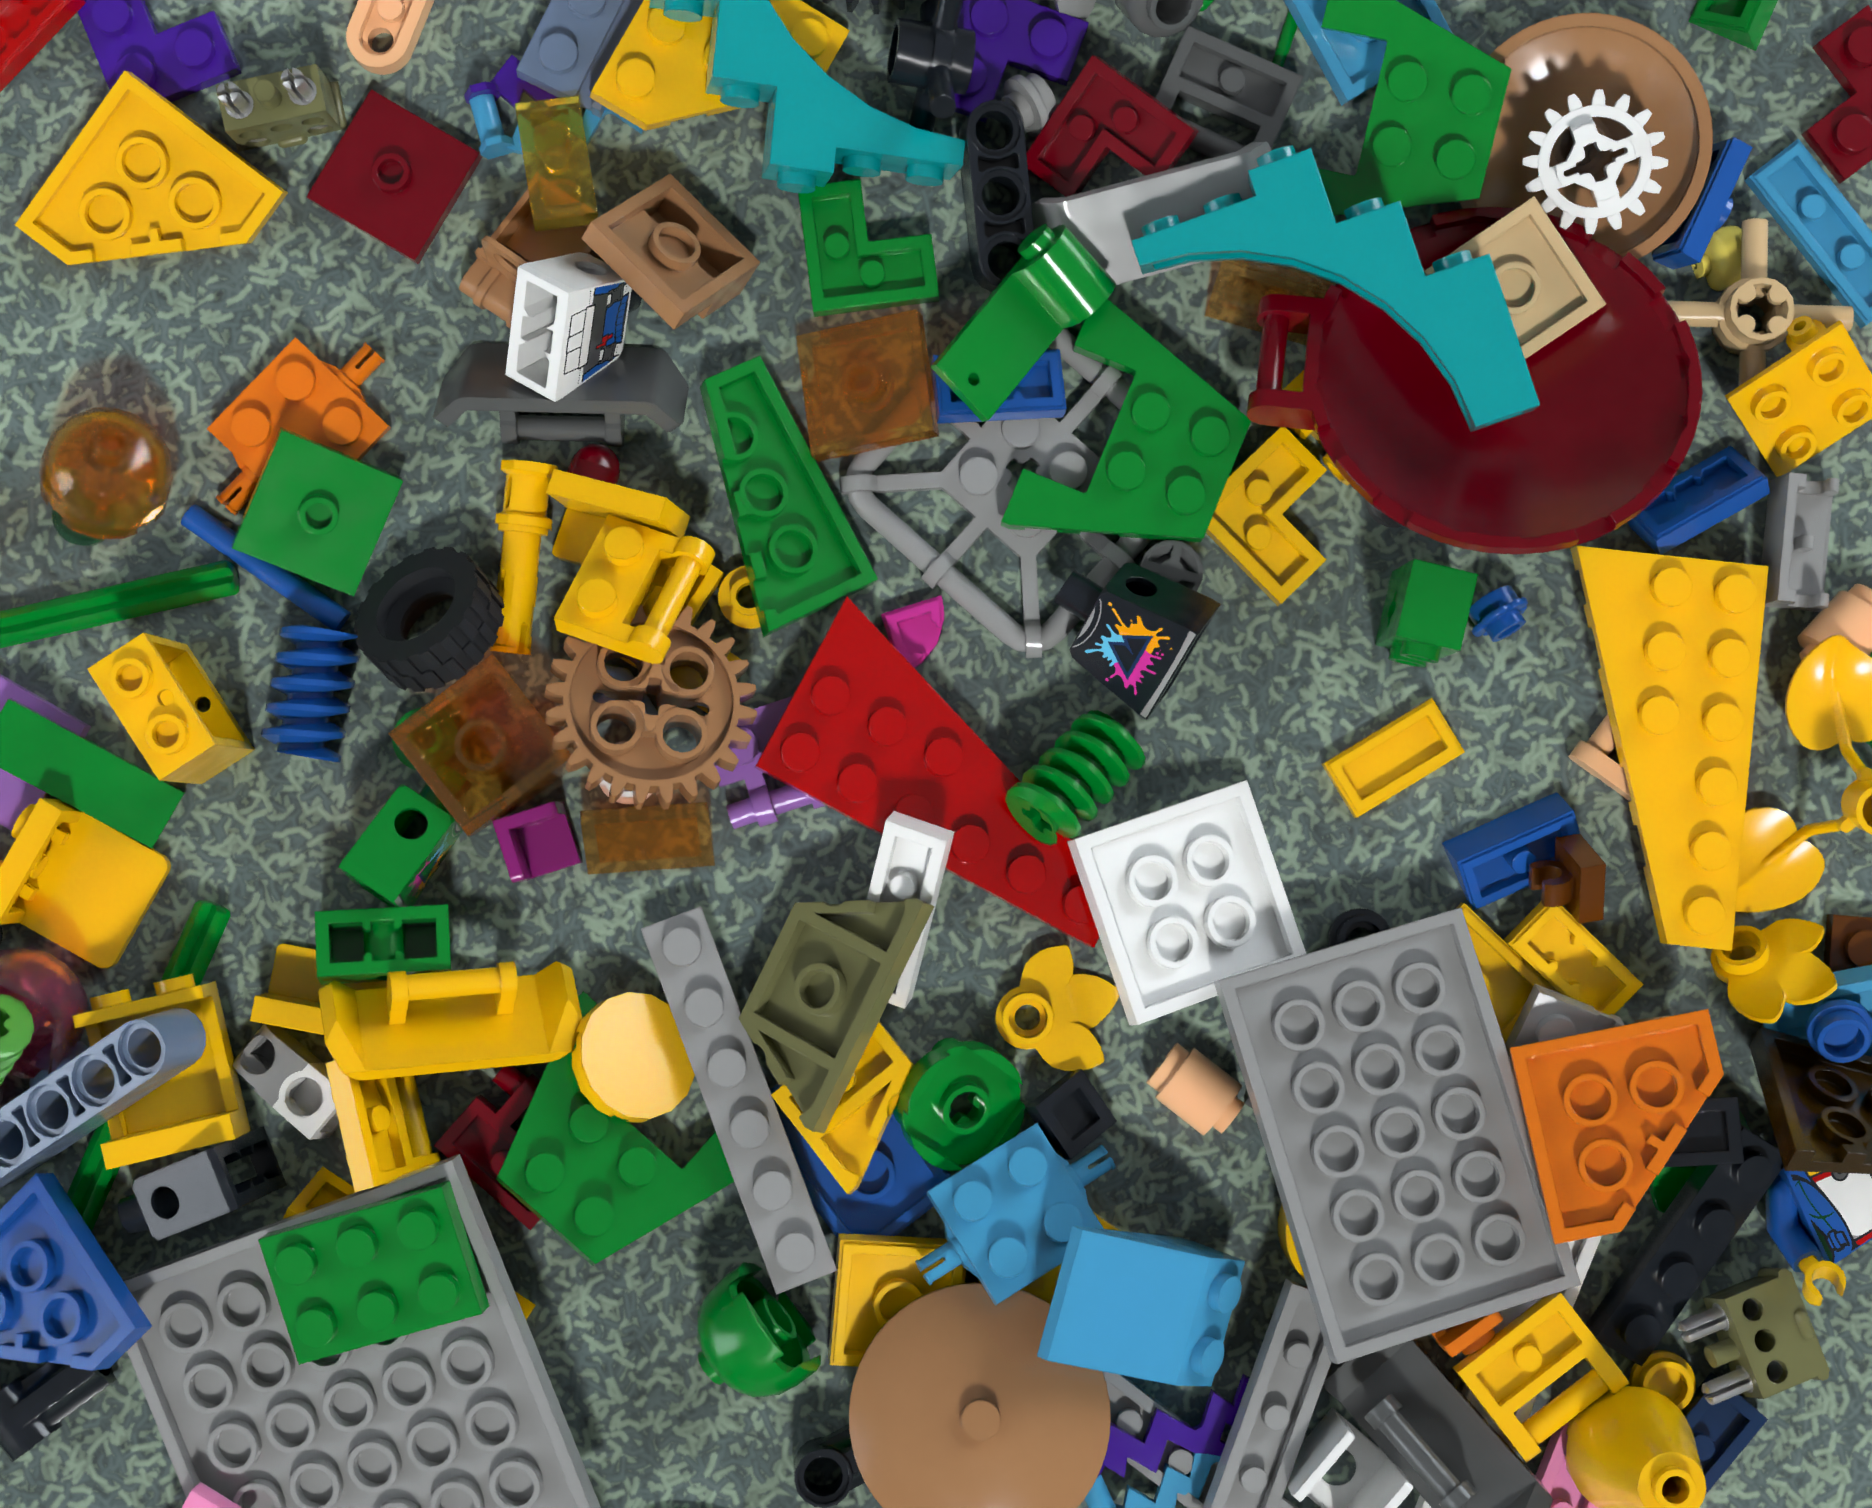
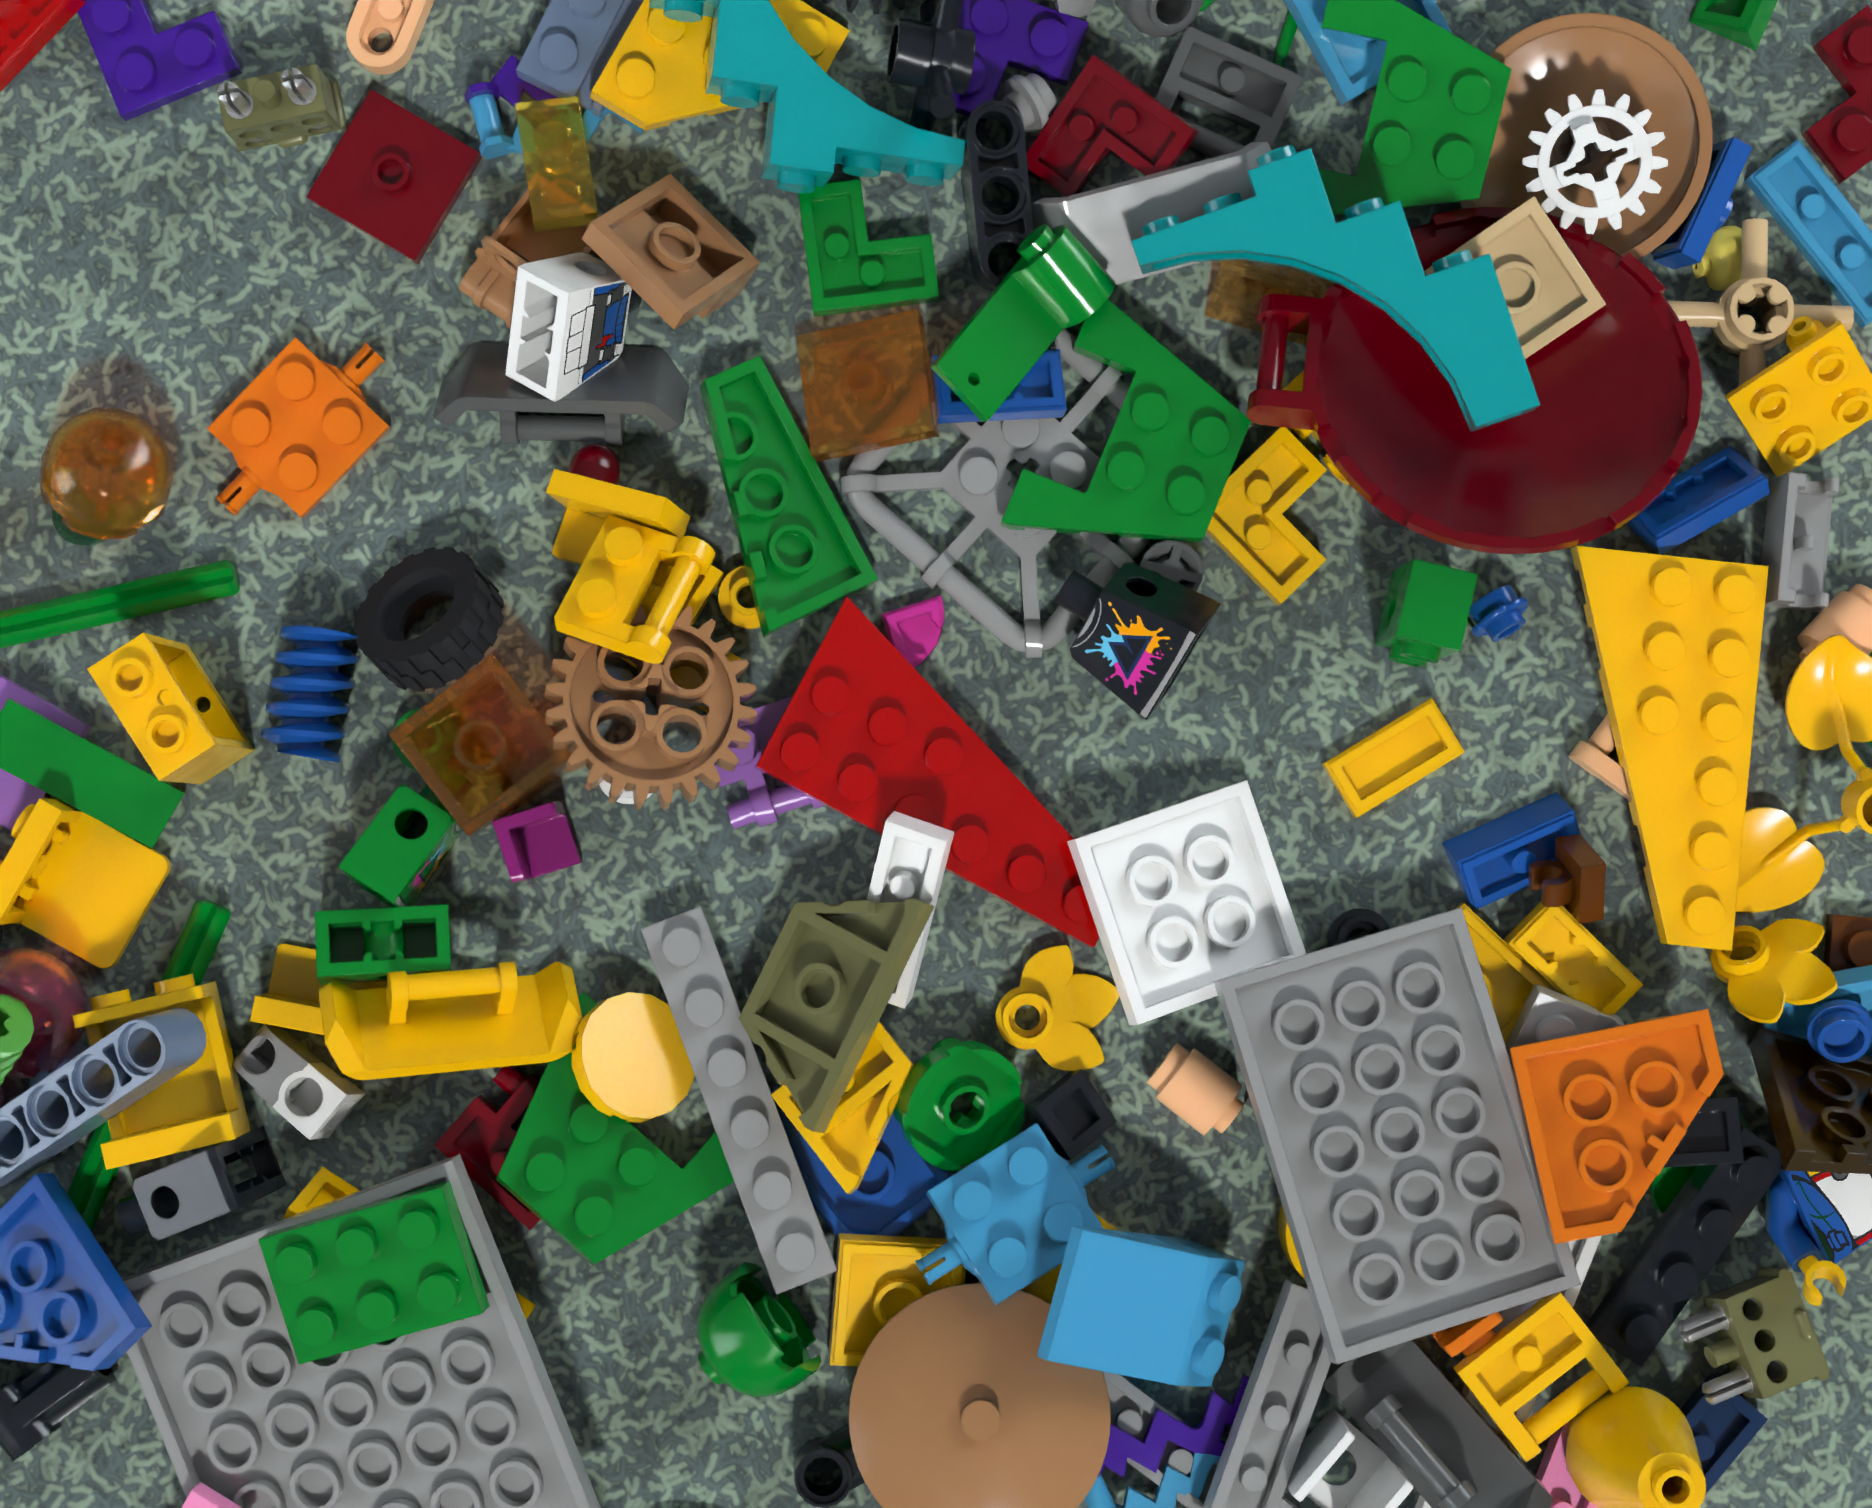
yellow plate [15,70,288,265] -> none
blue bar [181,504,351,631] -> none
green plate [231,427,403,597] -> none
yellow plate [325,1061,441,1192] -> none
yellow pin [490,460,558,655] -> none
clear orange slope [580,802,715,875] -> none
green piece [1005,710,1146,845] -> none
yellow plate [1629,1350,1696,1411] -> none

